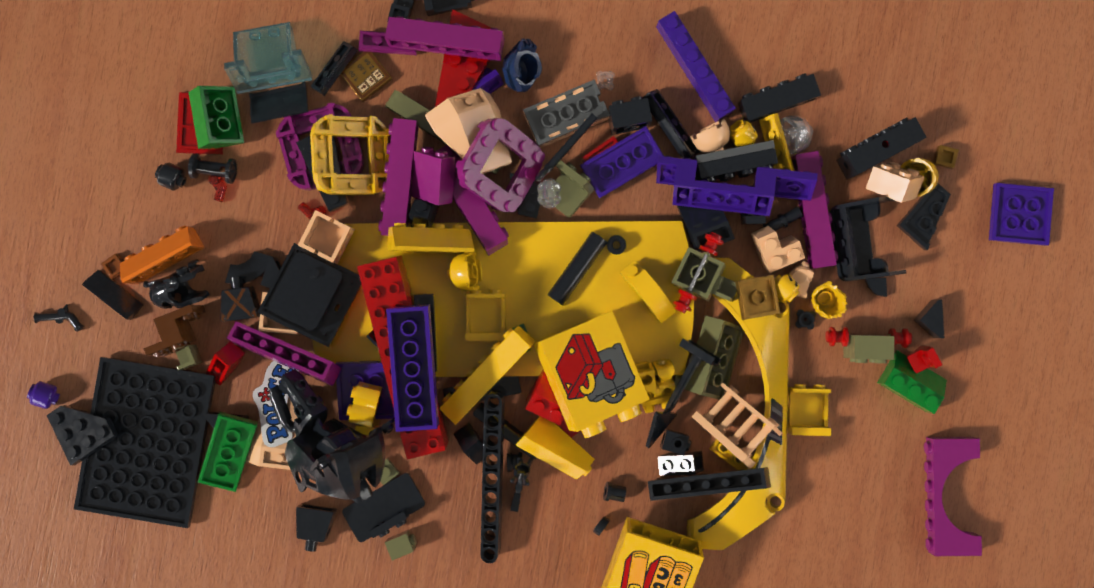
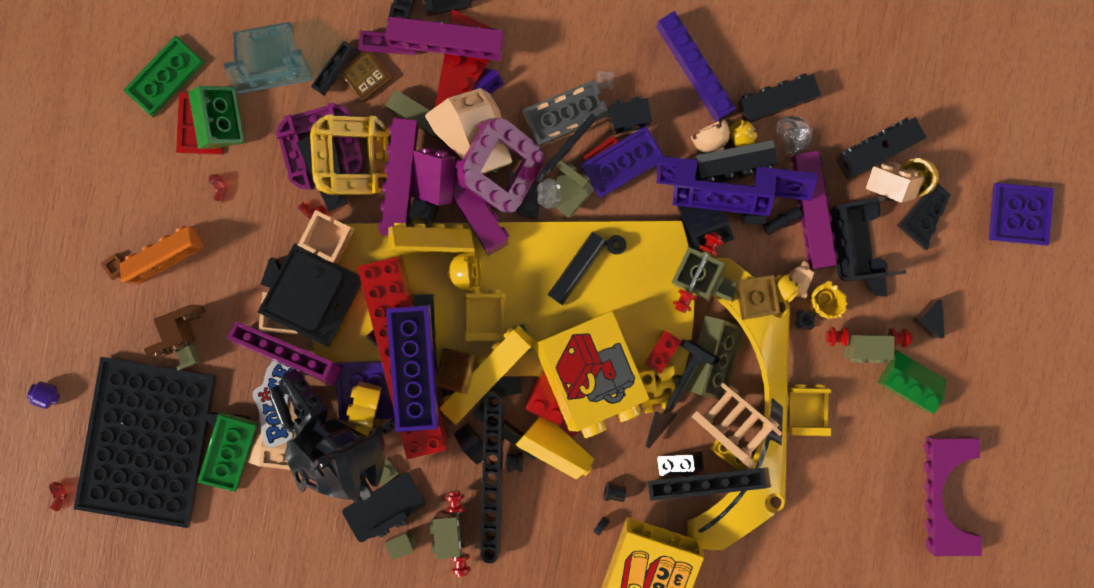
black piece [33,304,83,332] -> none
black plate [47,405,118,466] -> none
black slope [82,270,144,320] -> none
black helmet [143,259,210,309] -> none
black head [155,162,187,191] -> none
black hose [188,153,237,184] -> none
red slope [206,341,245,385] -> none
black torso [221,276,260,322] -> none
black tile [225,251,273,284] -> none
black piece [249,81,308,124] -> none
black torso [296,504,337,552] -> none
dark blue helmet [502,39,542,92] -> none
black piece [510,454,534,512] -> none
yellow arch [620,260,676,323] -> none
black brick [642,89,700,159] -> none
black brick [660,429,691,455] -> none
light nougat brick [751,226,805,273] -> none
yellow tile [759,113,795,171] -> none
red slope [907,345,943,373] -> none
pearl gold plate [933,145,959,169] -> none
none -> clear red arm [49,482,67,511]
none -> green tile [123,35,205,117]
none -> olive brick [430,490,471,577]
none -> pearl gold tile [436,347,476,394]
none -> red bracket [644,330,682,373]

